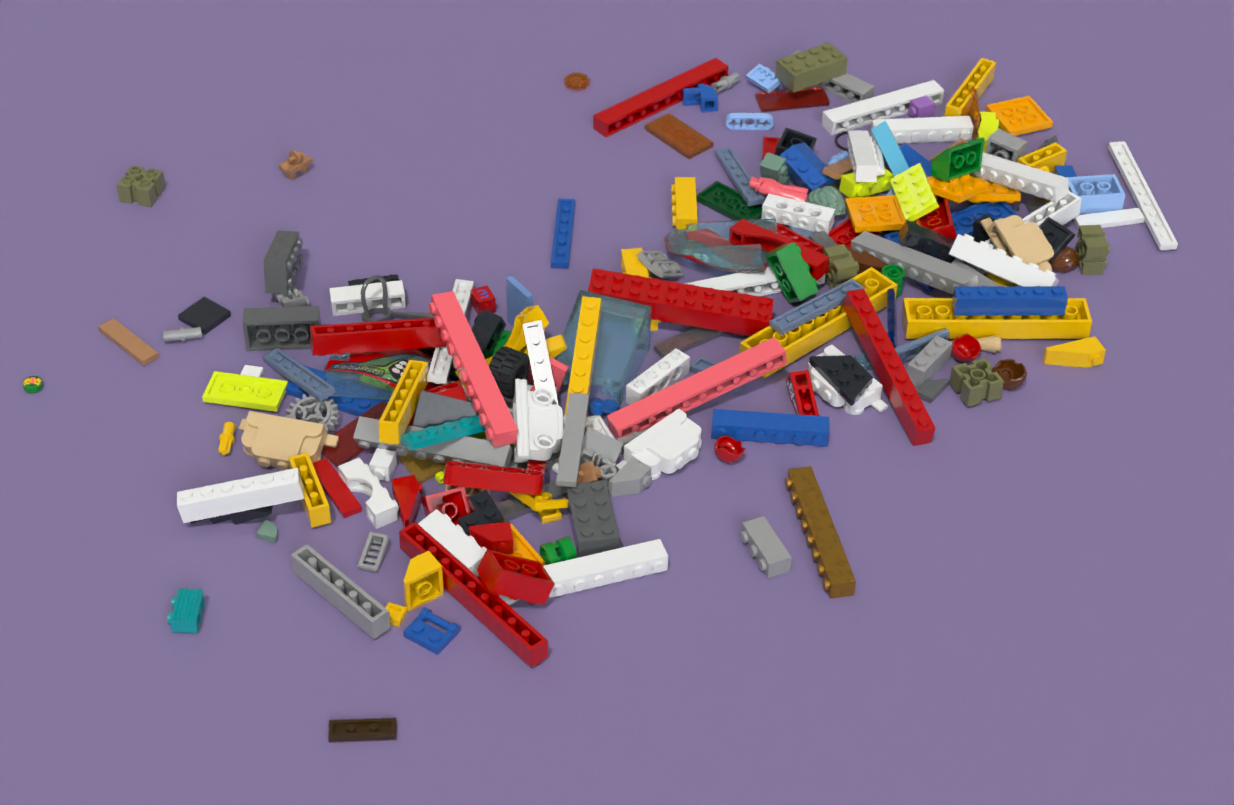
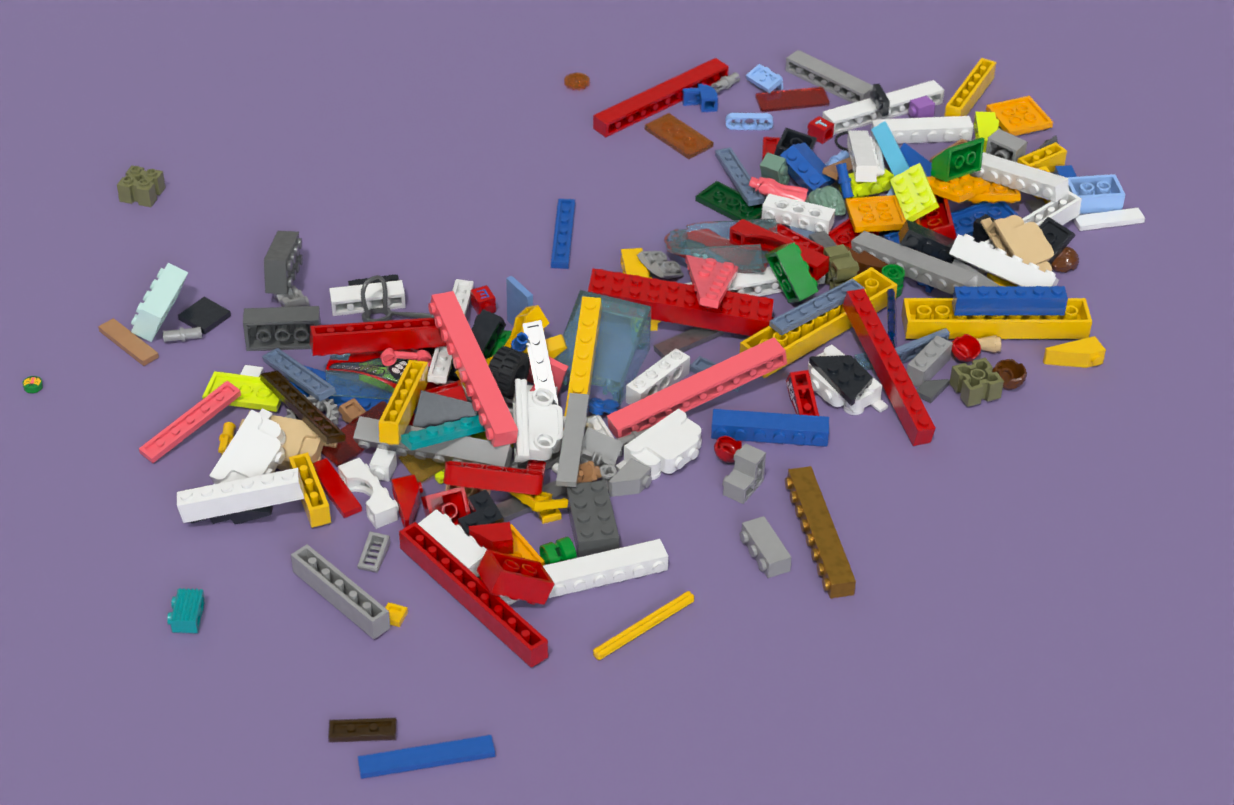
sand green tile [257,519,278,543] -> none
medium nougat hips [279,150,313,180] -> none
yellow slope [403,551,444,612] -> none
blue plate [403,607,461,655] -> none
yellow brick [671,177,697,233] -> none
olive brick [775,42,848,92] -> none
clear orange piece [968,88,982,140] -> none
olive brick [1075,225,1110,275] -> none
white plate [1108,141,1178,250] -> none
none -> light aqua brick [131,263,188,342]
none -> coral plate [139,381,241,463]
none -> white brick [209,408,286,484]
none -> dark brown tile [260,371,346,444]
none -> medium nougat tile [338,398,366,424]
none -> blue tile [358,735,495,779]
none -> coral bar [380,348,432,367]
none -> blue axle [511,332,528,352]
none -> yellow axle [593,591,694,660]
none -> coral wing [685,255,739,309]
none -> light grey brick [722,443,766,504]
none -> red brick [807,116,834,144]
none -> blue pin [836,163,854,199]
none -> black plate [870,83,890,116]

